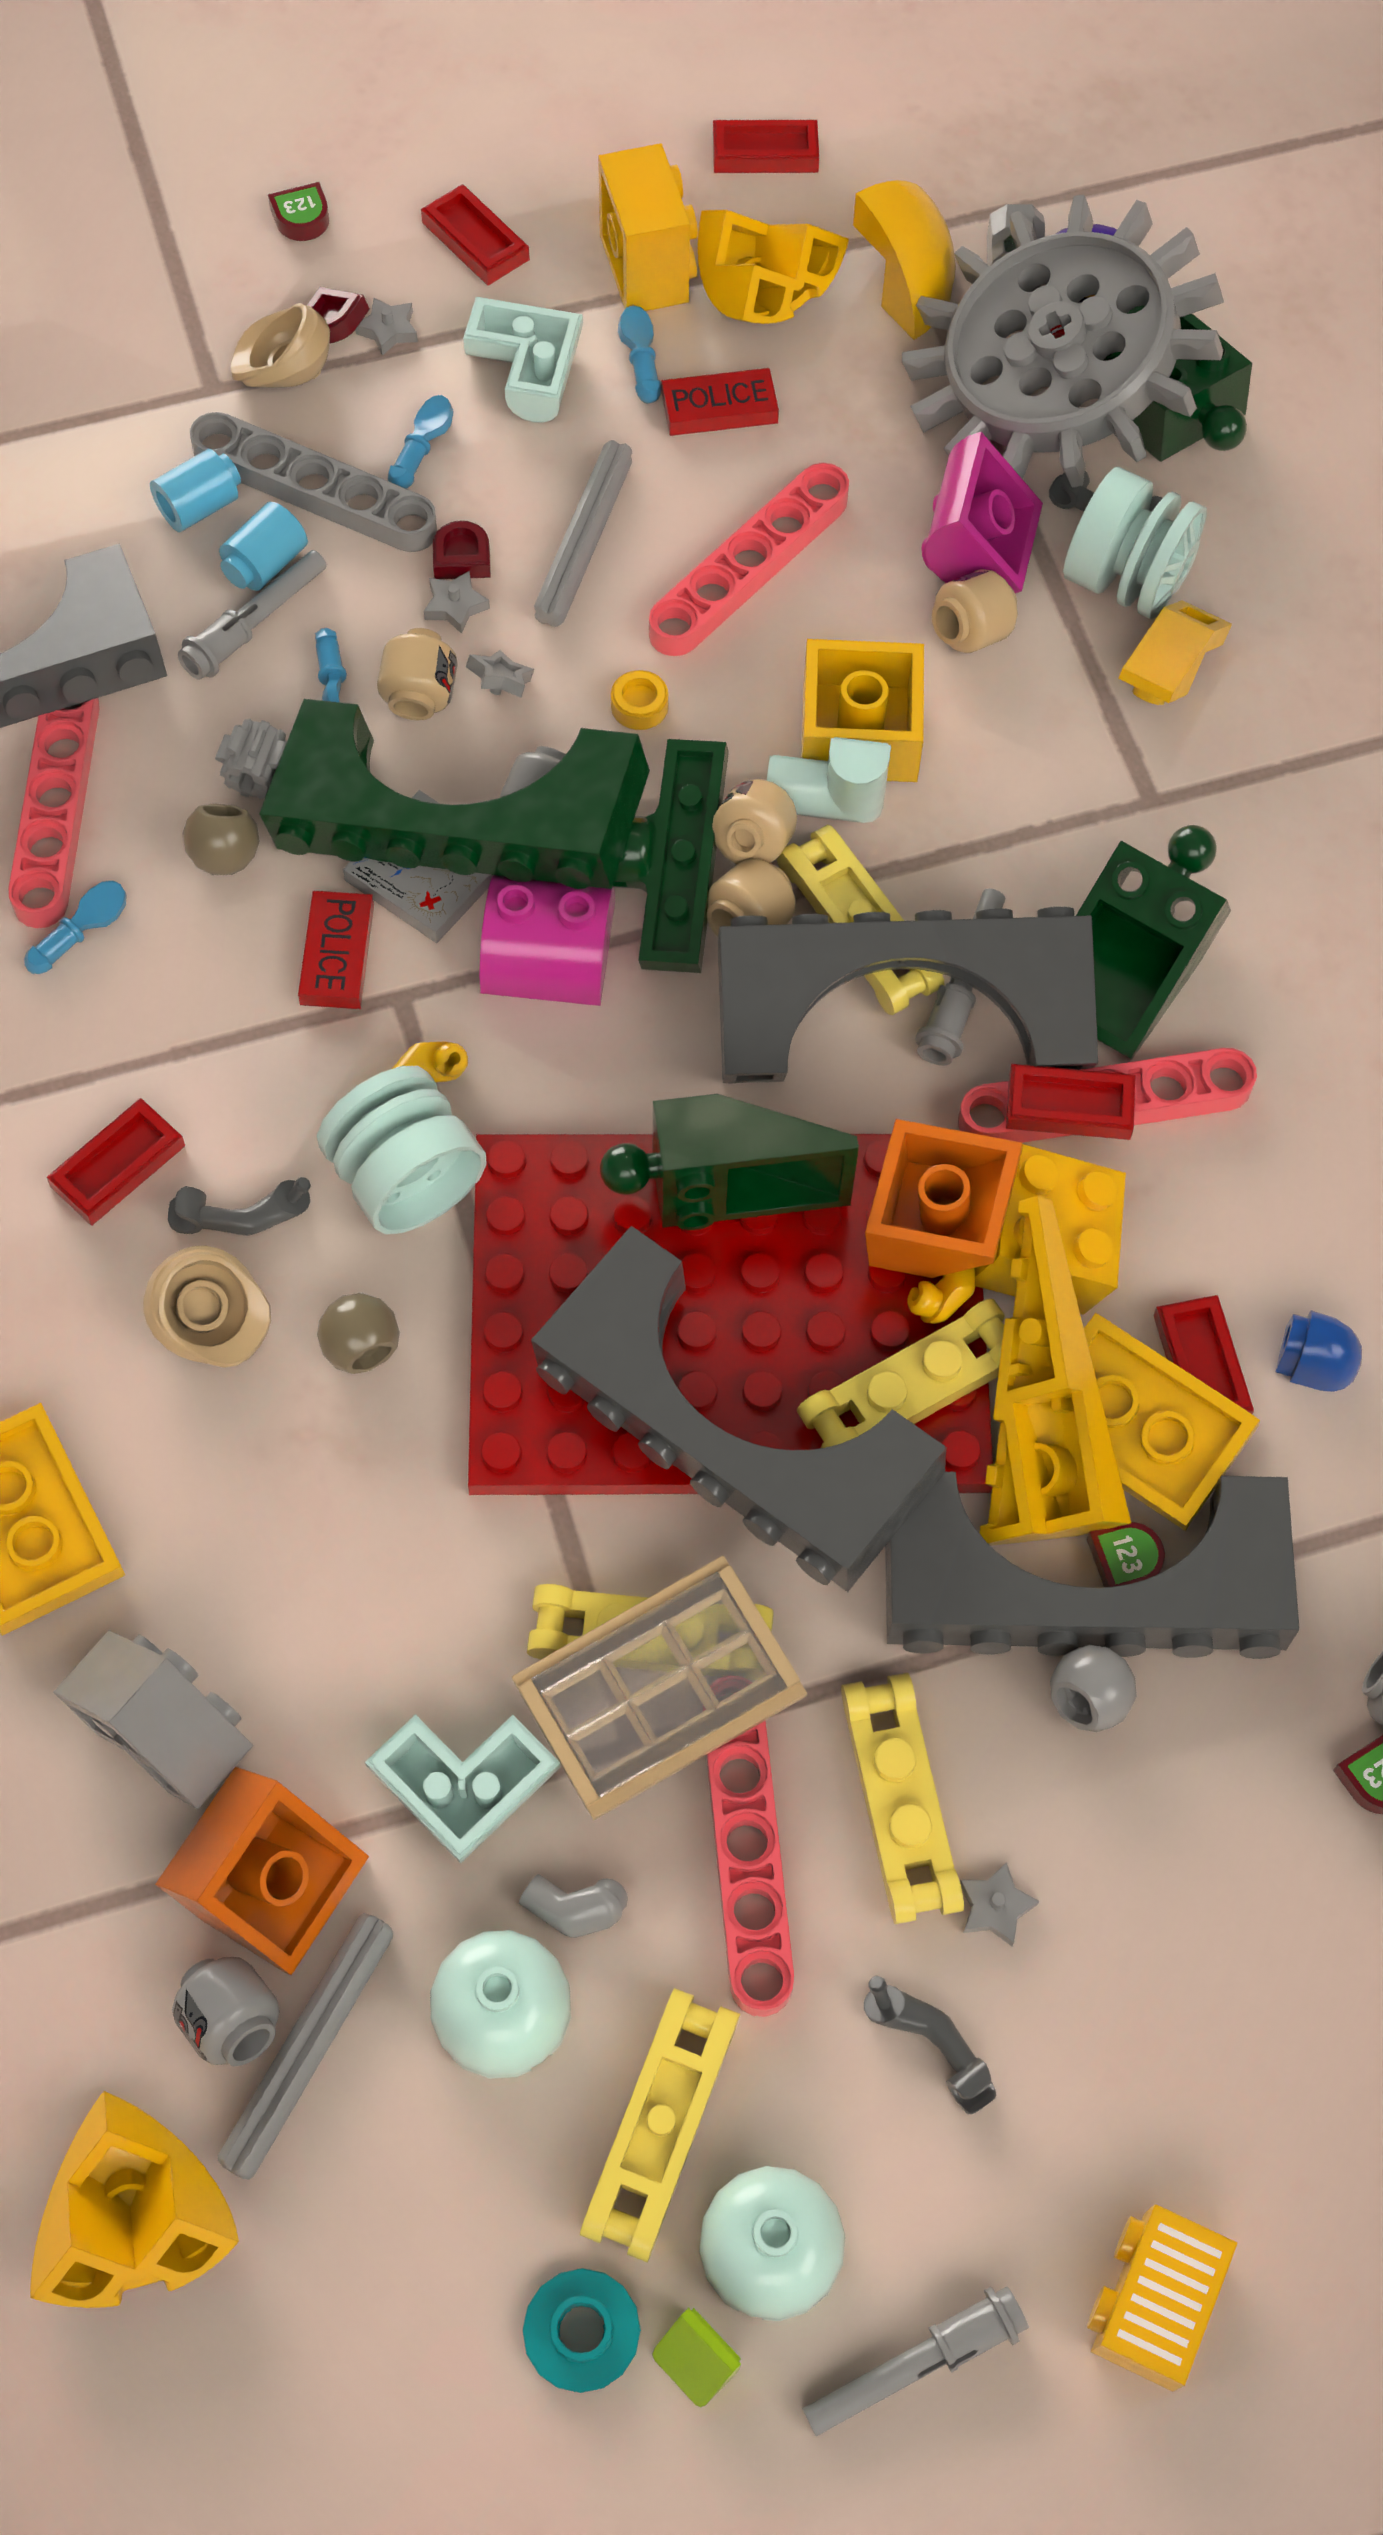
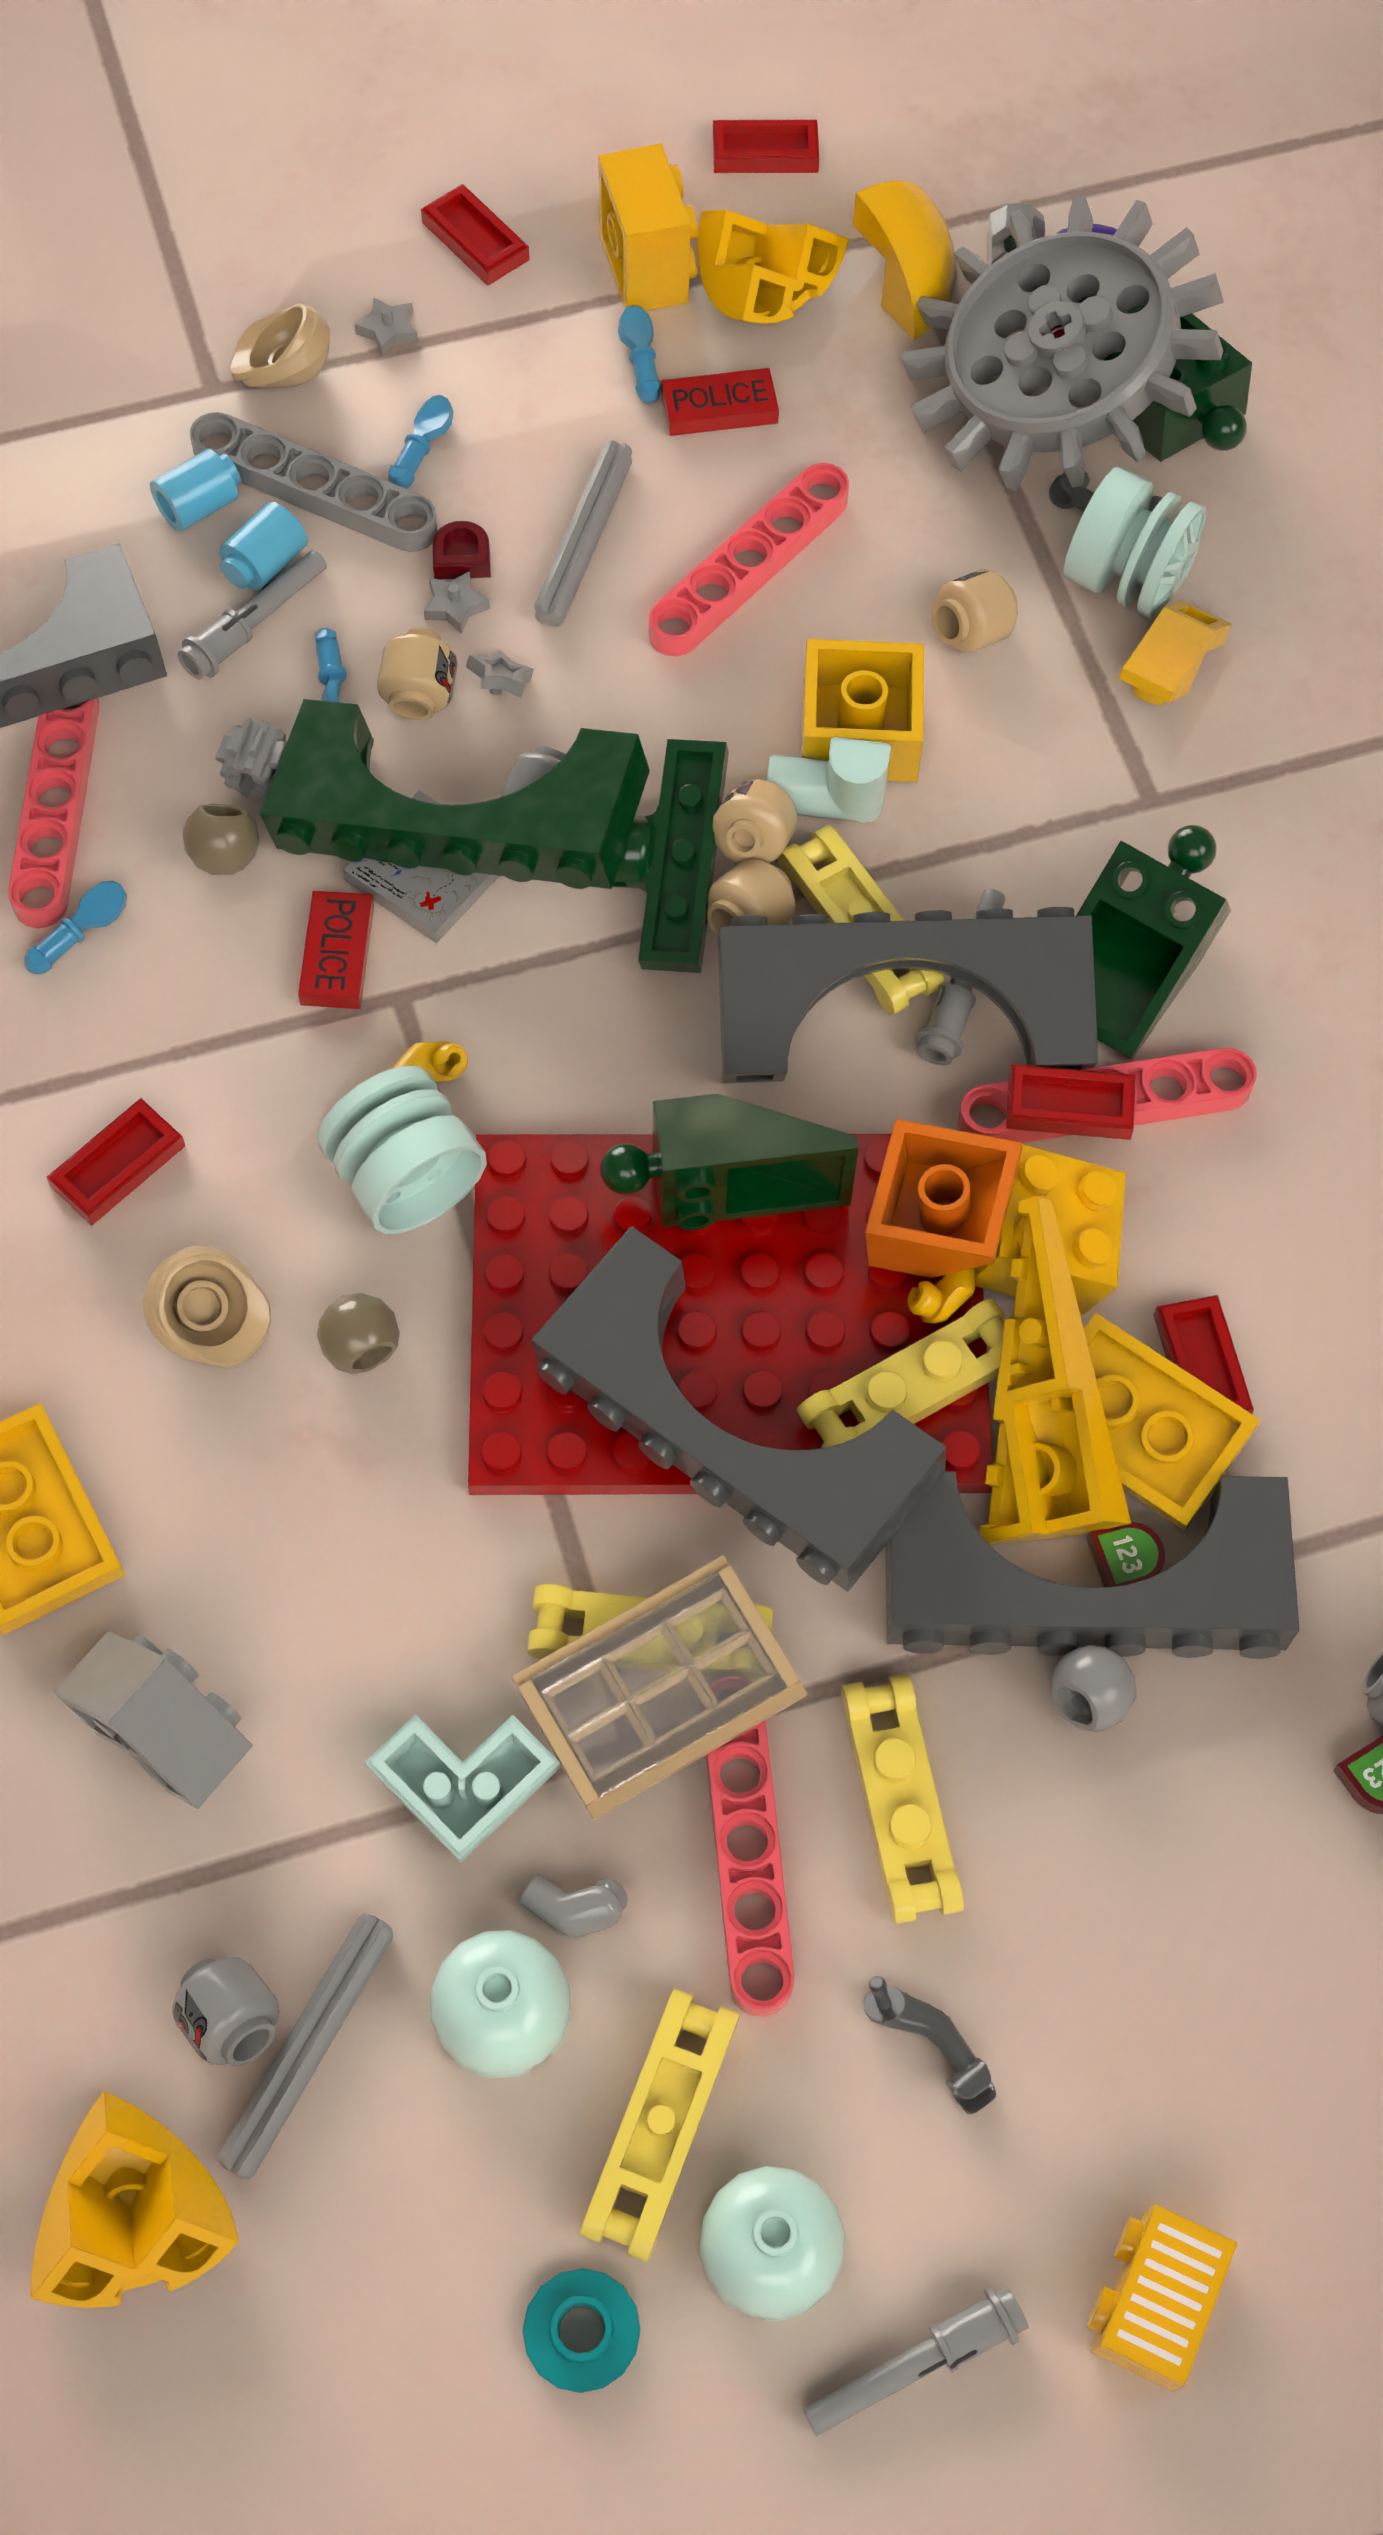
orange slope [155,1767,369,1975] -> none
dark grey piece [168,1177,311,1236] -> none
tile [268,182,329,241] -> none
dark red tile [307,287,370,344] -> none
light aqua brick [463,297,583,423] -> none
dark pink brick [479,875,615,1006] -> none
yellow tile [611,670,669,730] -> none
lime slope [652,2307,741,2407] -> none
dark pink brick [921,431,1043,593] -> none
light grey piece [960,1862,1039,1946] -> none
blue piece [1275,1311,1362,1392] -> none

